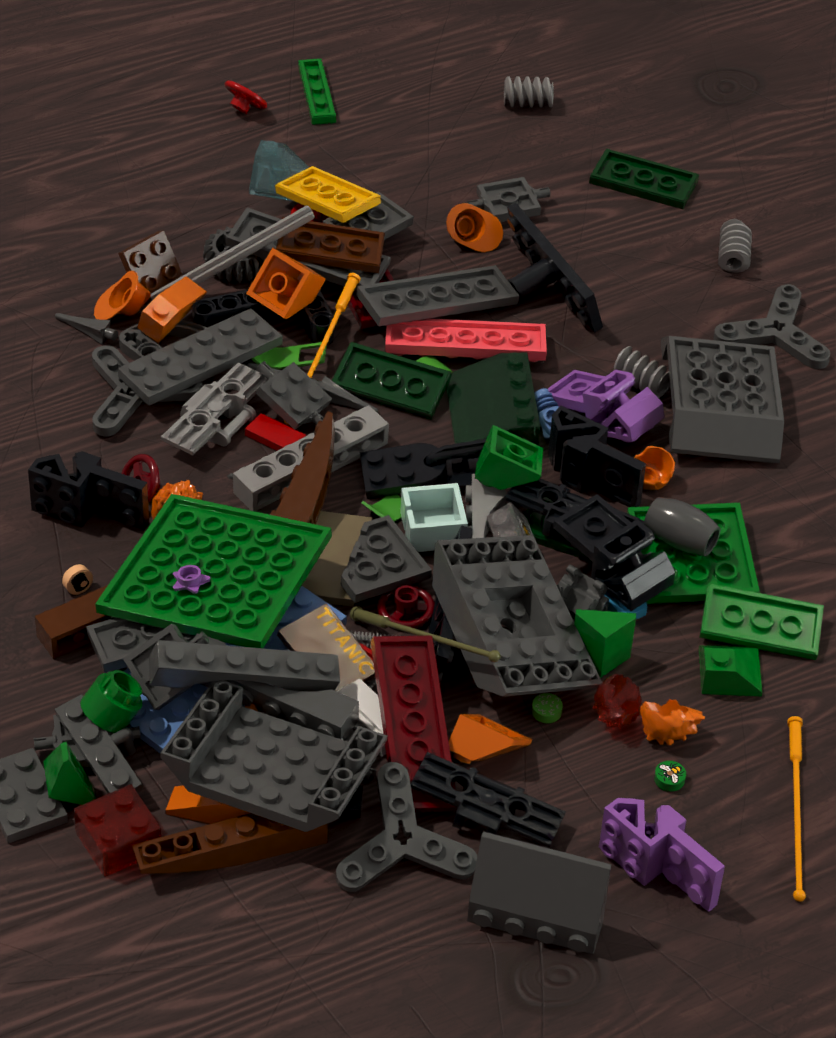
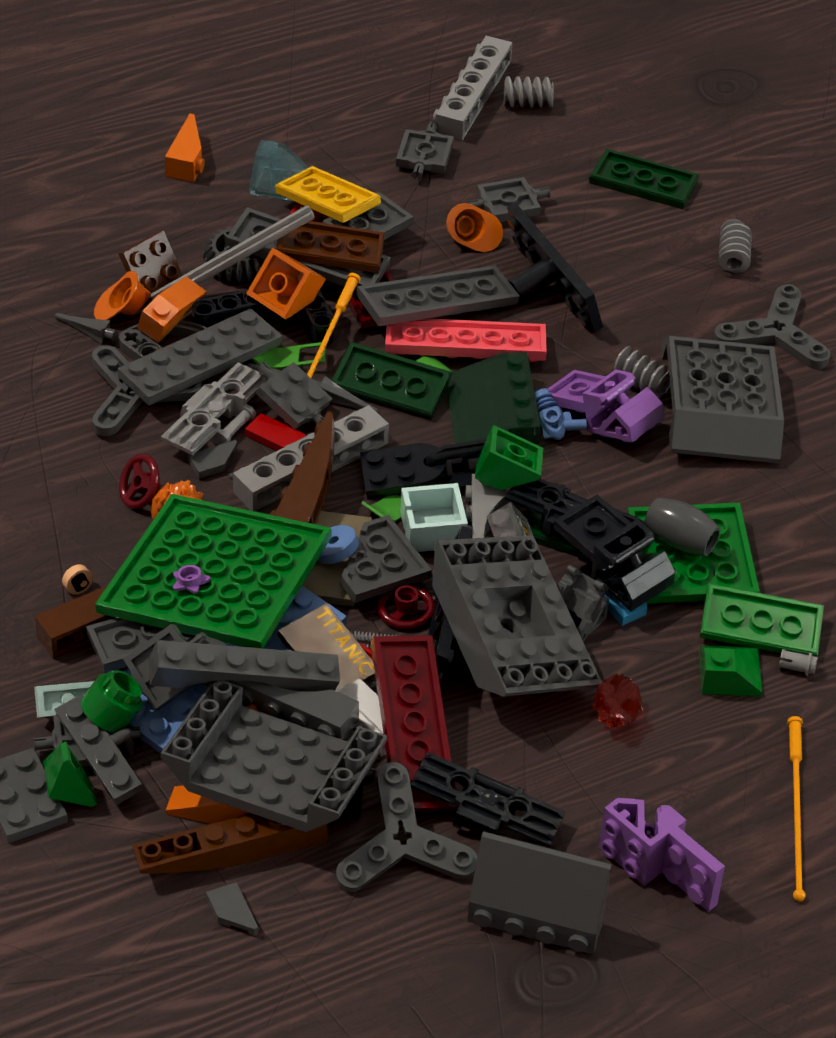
black piece [28,451,149,530] -> none
clear red brick [74,784,161,877] -> none
red piece [225,80,268,114] -> none
green tile [298,58,336,125] -> none
olive piece [350,606,501,662] -> none
orange slope [448,714,533,764] -> none
bright green tile [532,693,563,723] -> none
black piece [548,406,646,507] -> none
green slope [574,609,636,678] -> none
orange hair [634,446,675,490] -> none
orange hair [640,699,705,745] -> none
green tile [654,761,686,792] -> none
none -> light aqua plate [34,681,94,718]
none -> orange slope [165,113,205,182]
none -> dark grey tile [188,440,237,479]
none -> dark grey tile [206,882,258,936]
none -> medium blue piece [317,525,359,564]
none -> dark grey plate [396,121,454,180]
none -> light grey brick [432,36,512,141]
none -> light grey pin [779,649,818,676]

